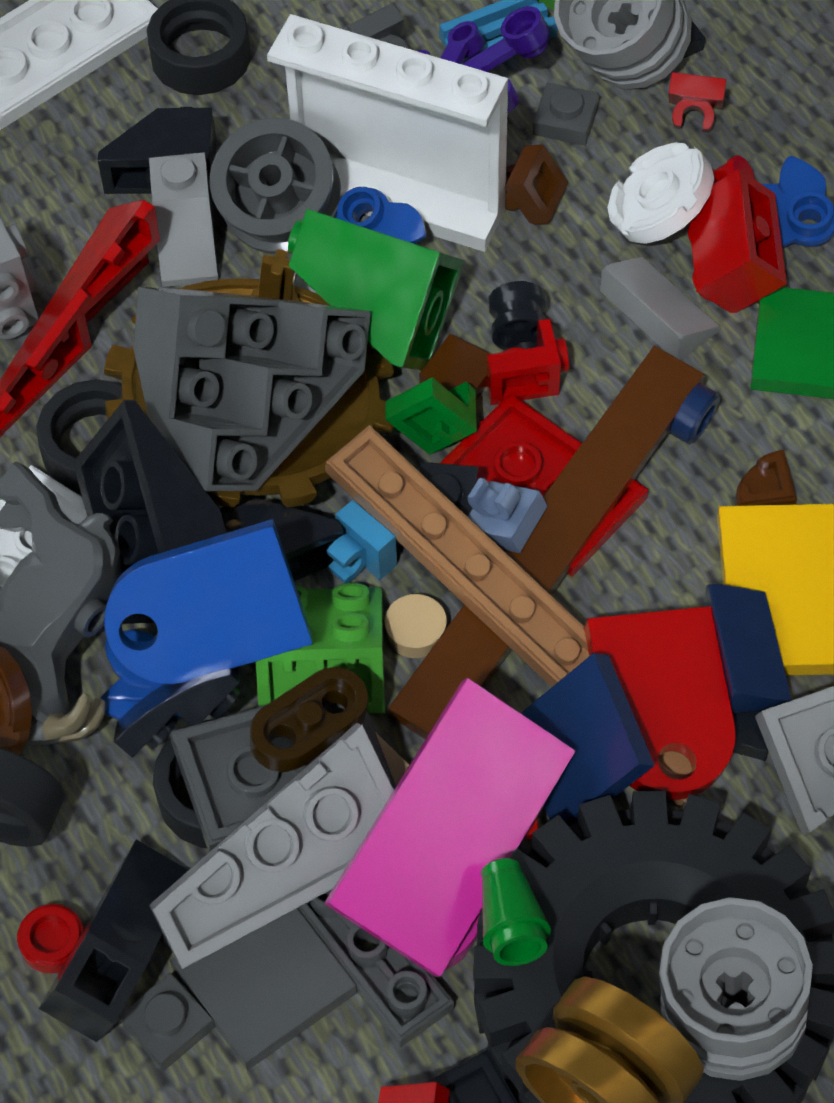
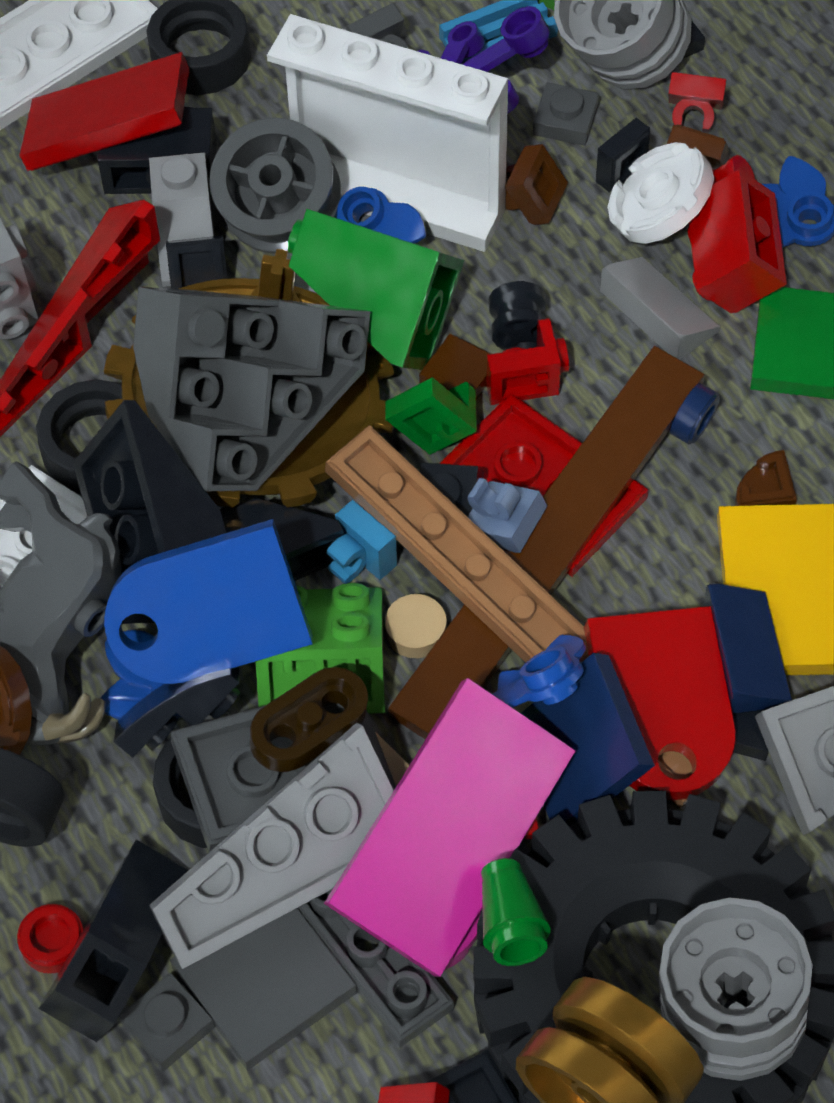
none -> red tile [19,52,189,171]
none -> black tile [166,235,228,289]
none -> blue plate [492,635,586,708]
none -> black tile [596,118,650,193]
none -> reddish brown tile [667,124,730,169]

